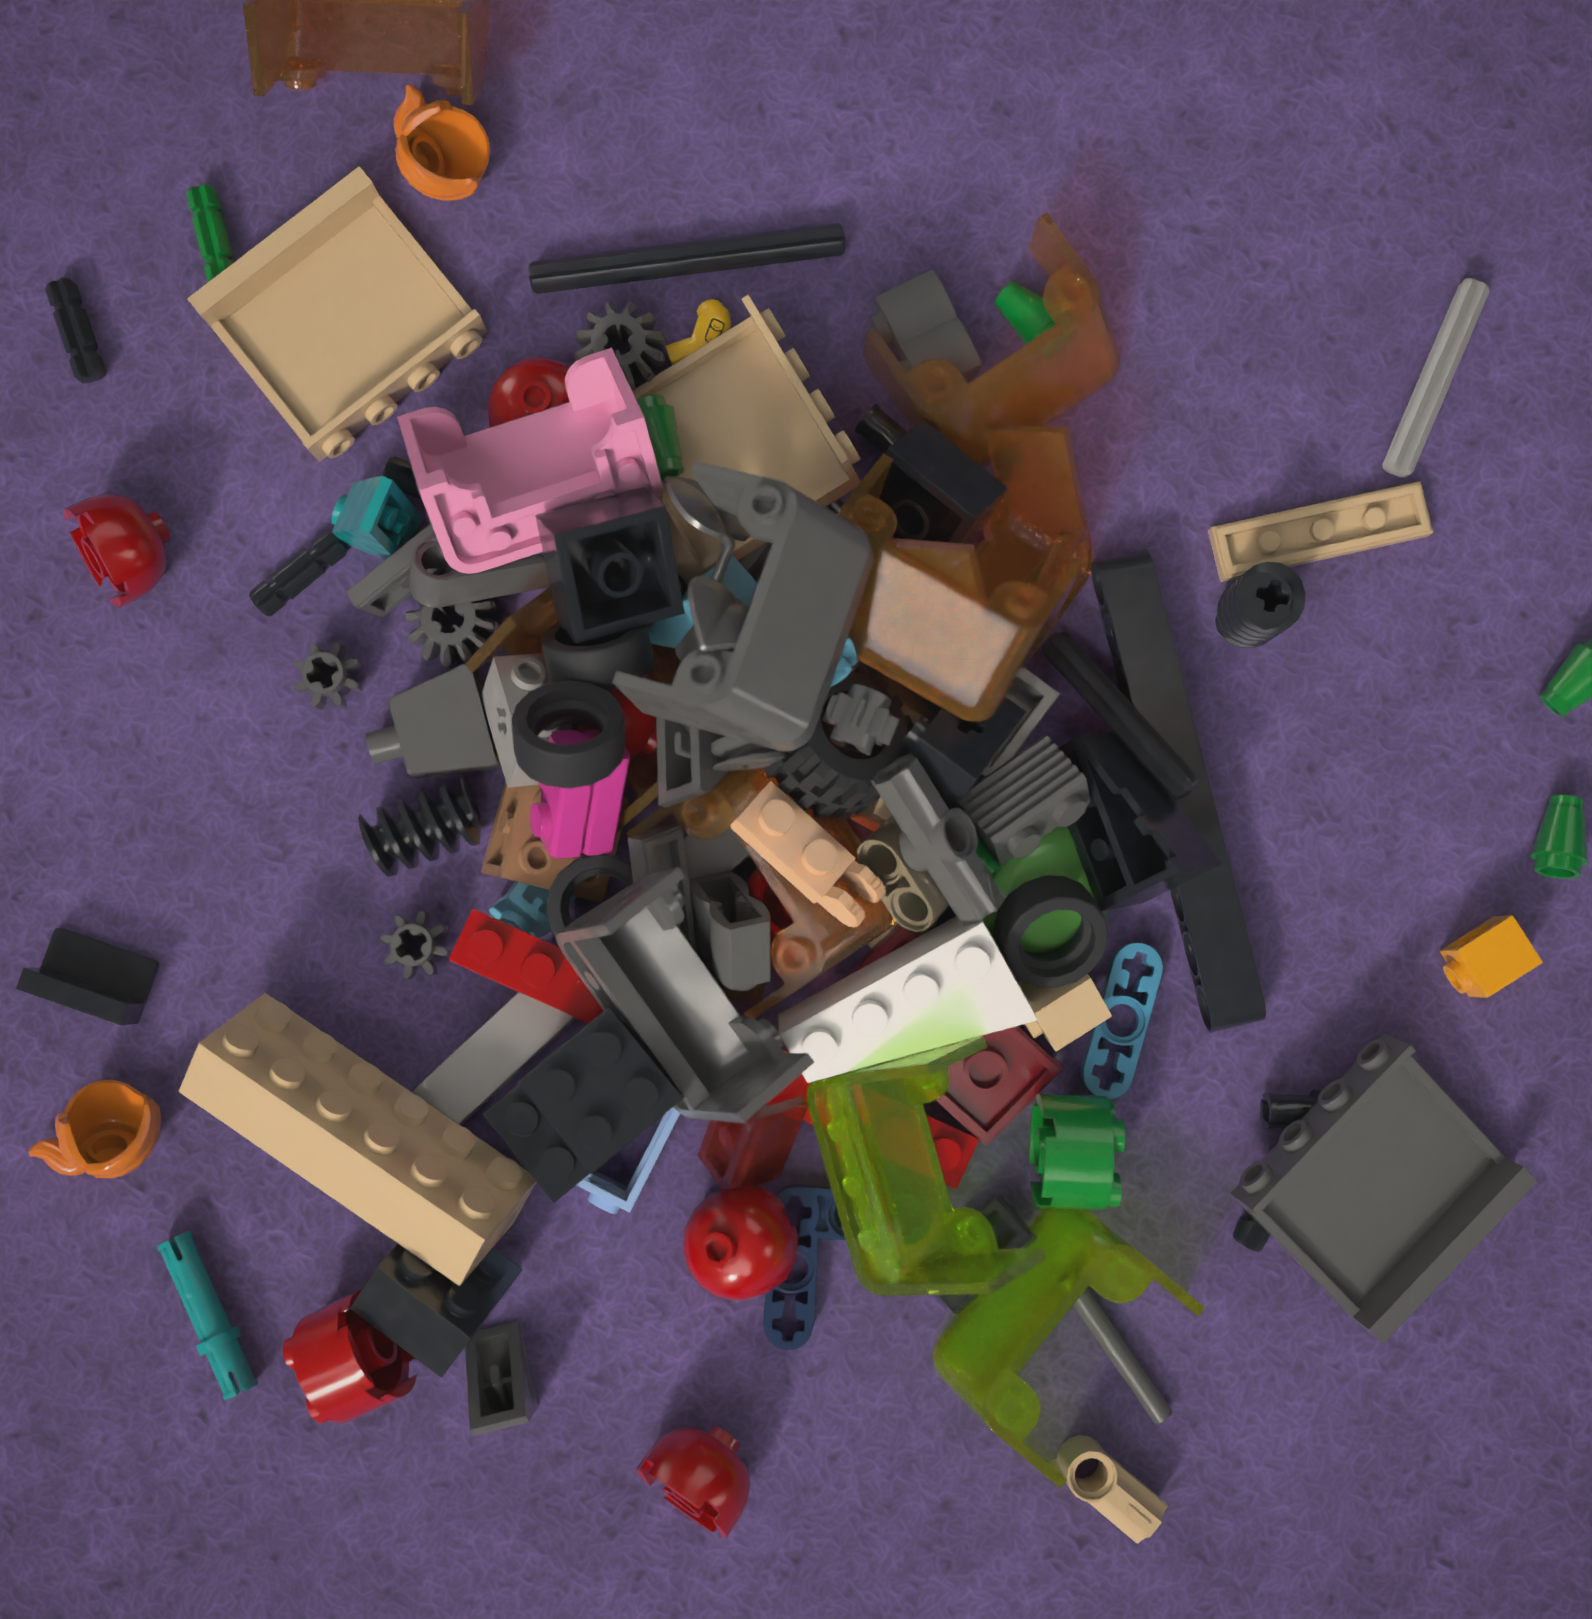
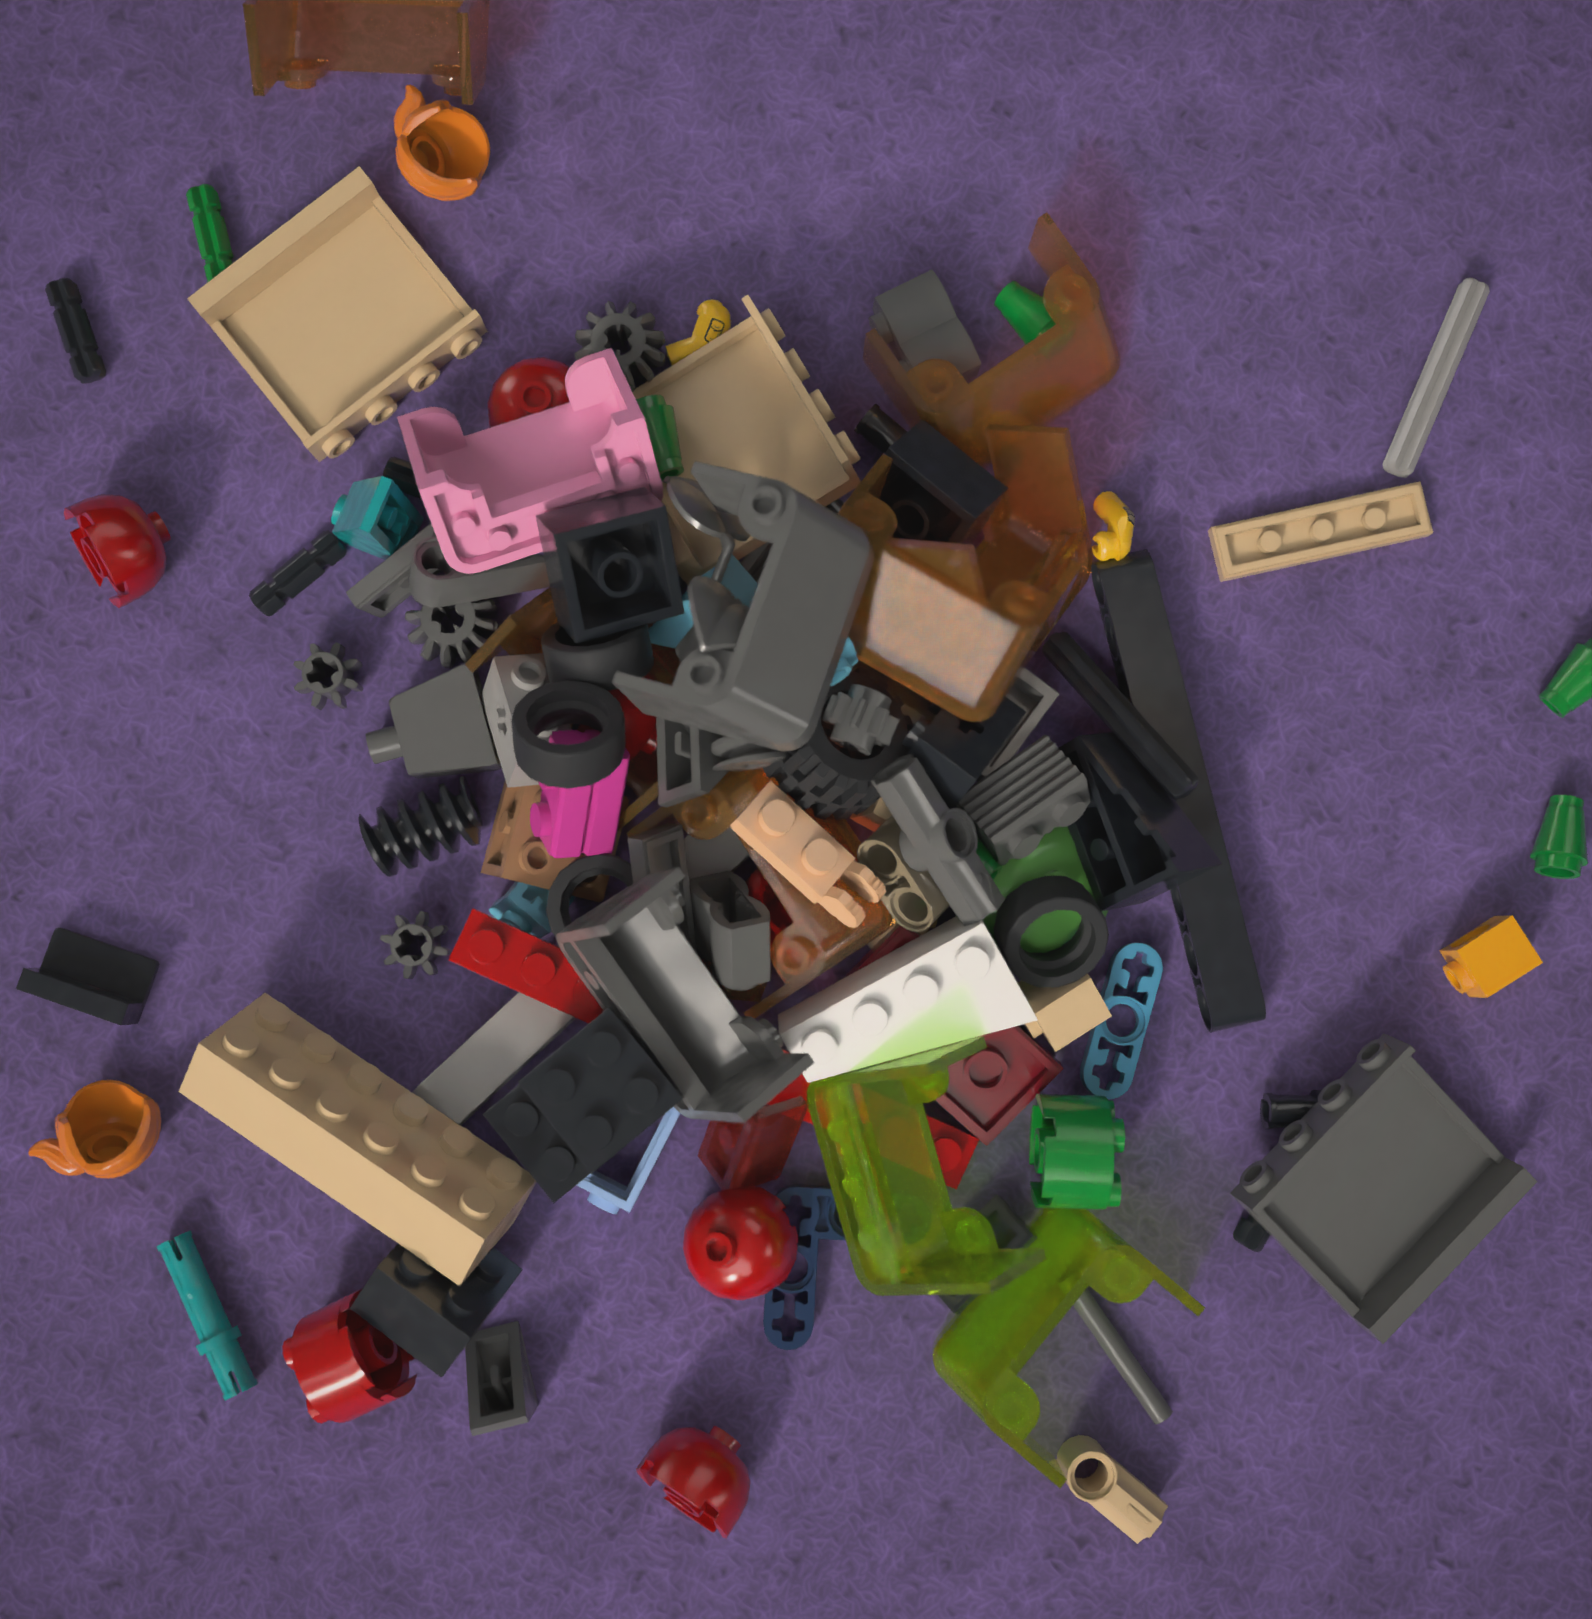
black axle [528,223,846,294] -> none
black piece [1215,562,1306,649] -> none
none -> yellow arm [1092,491,1135,561]

